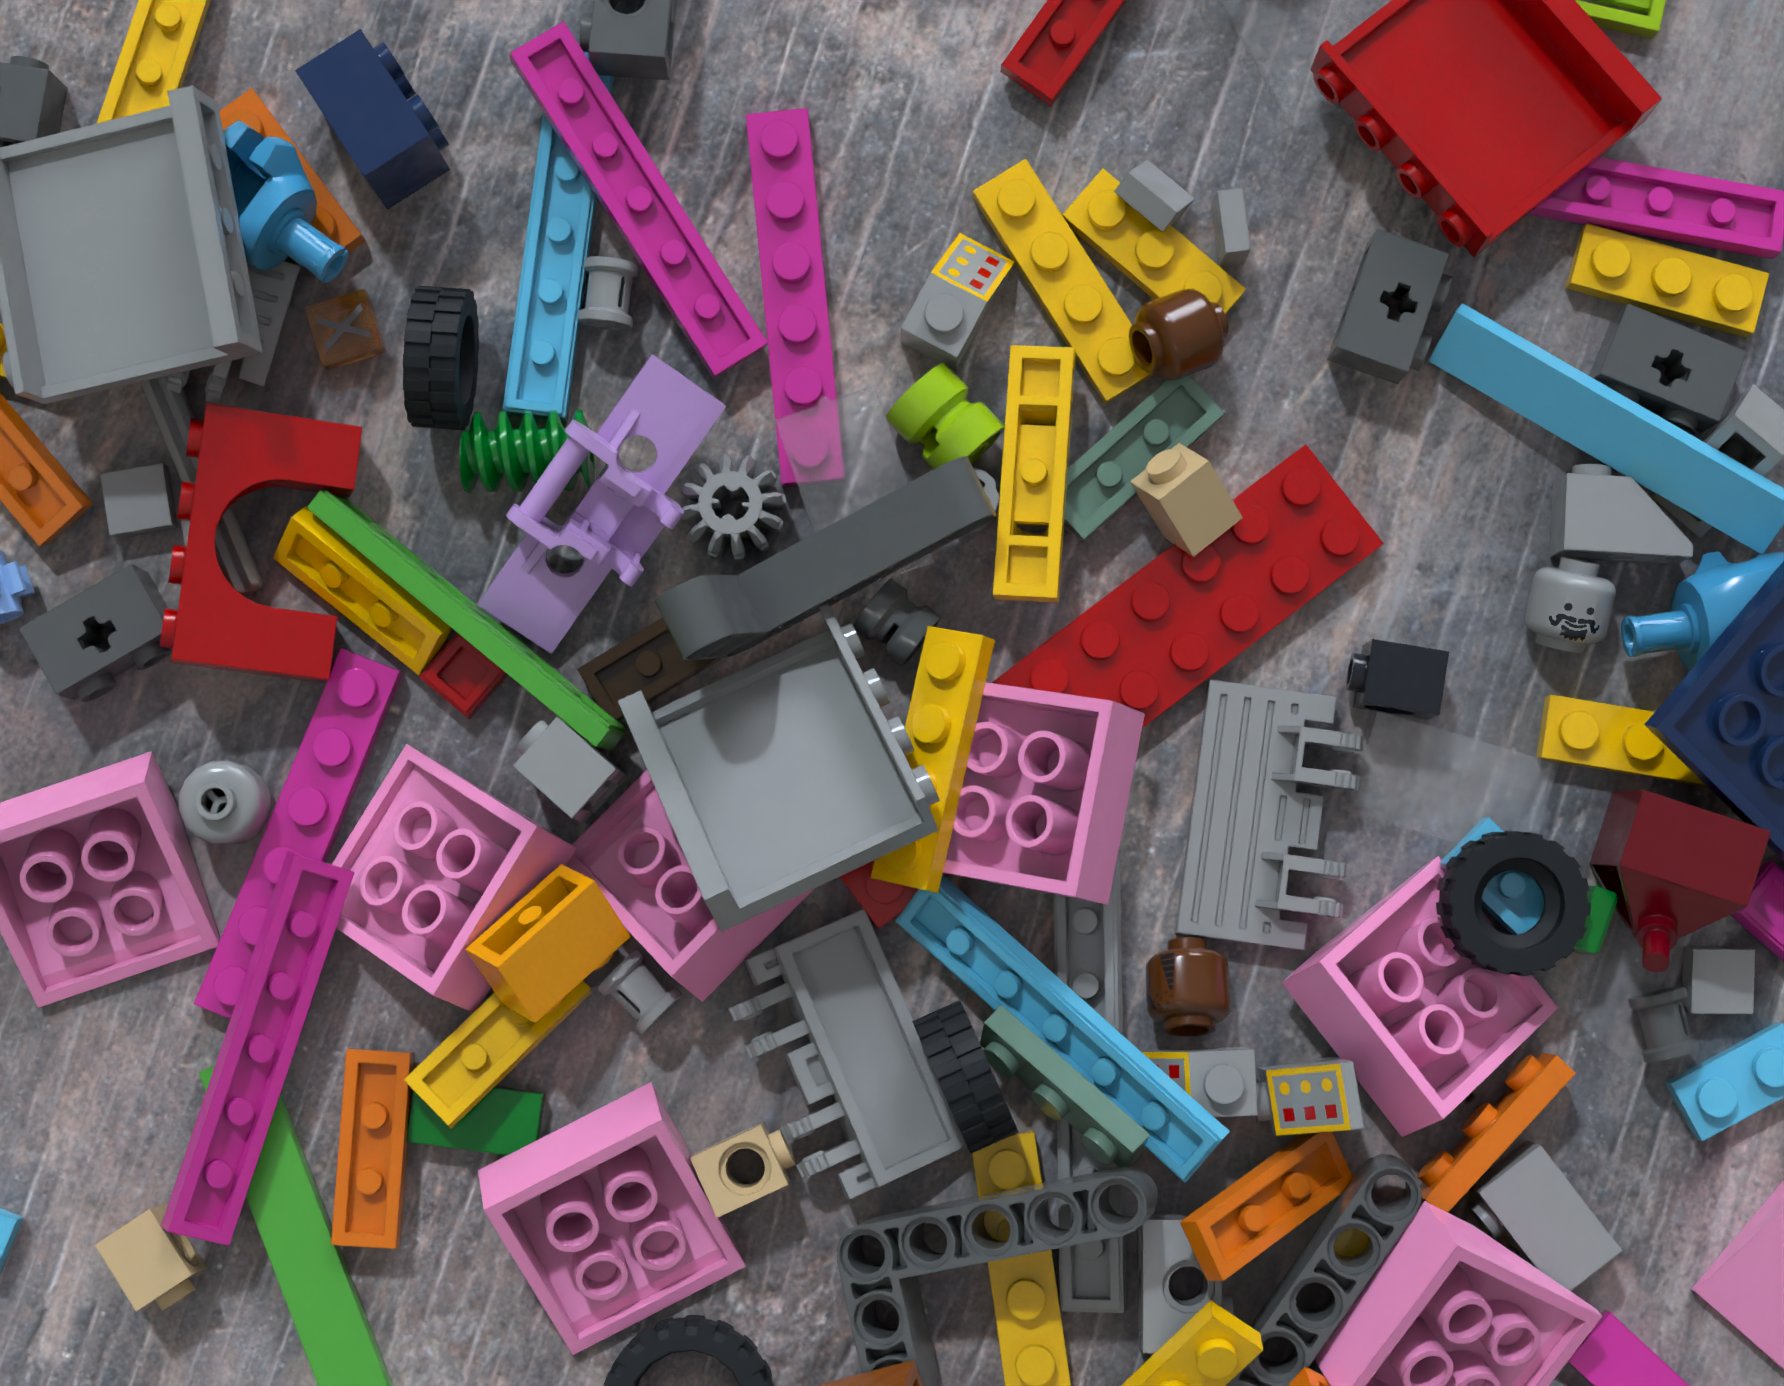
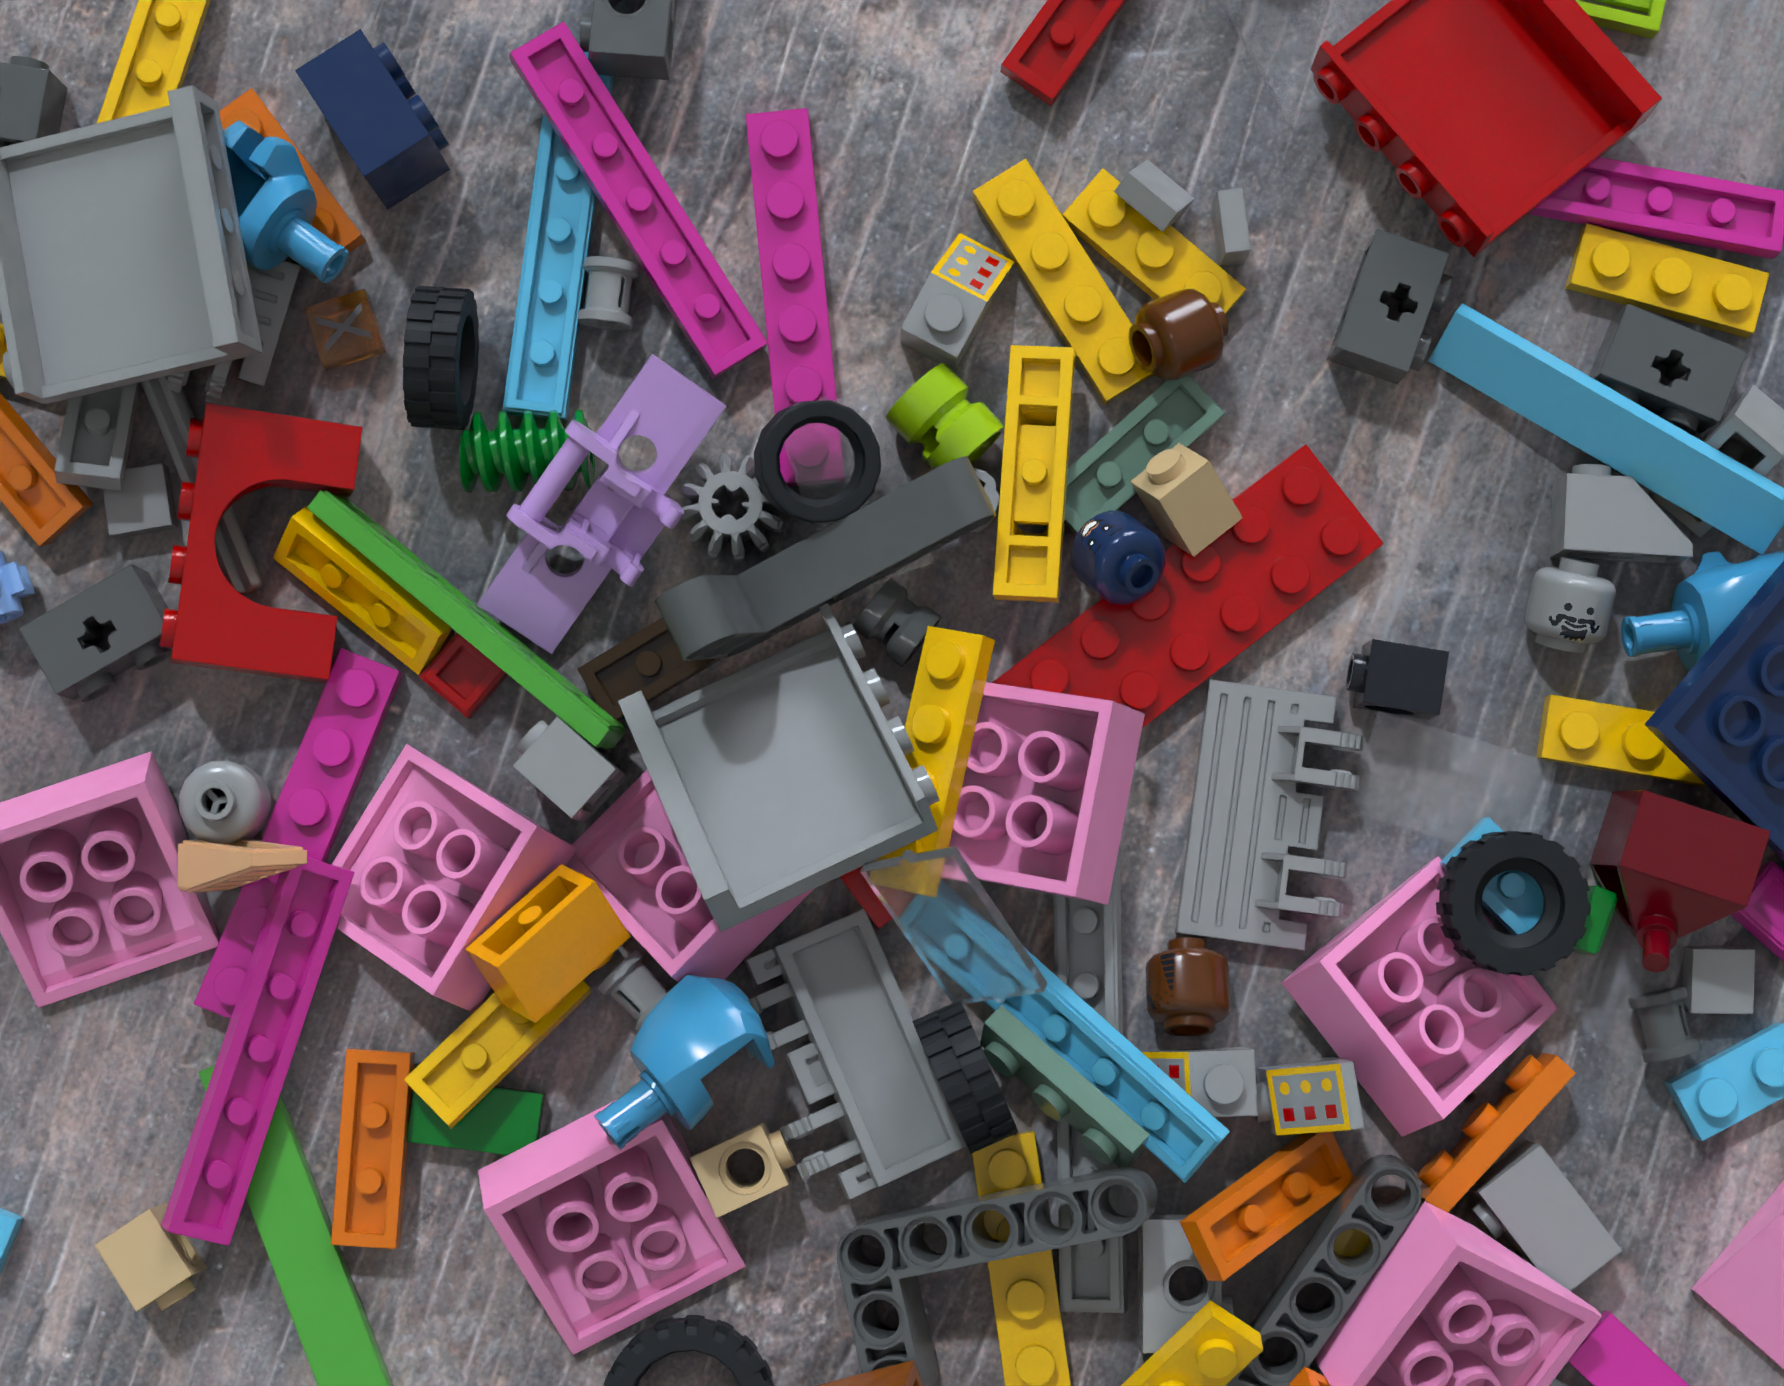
none -> light grey plate [54,382,141,491]
none -> light nougat slope [177,839,307,893]
none -> dark azure piece [594,974,775,1150]
none -> black tyre [754,400,881,523]
none -> clear piece [860,846,1048,1004]
none -> dark blue head [1070,510,1166,605]

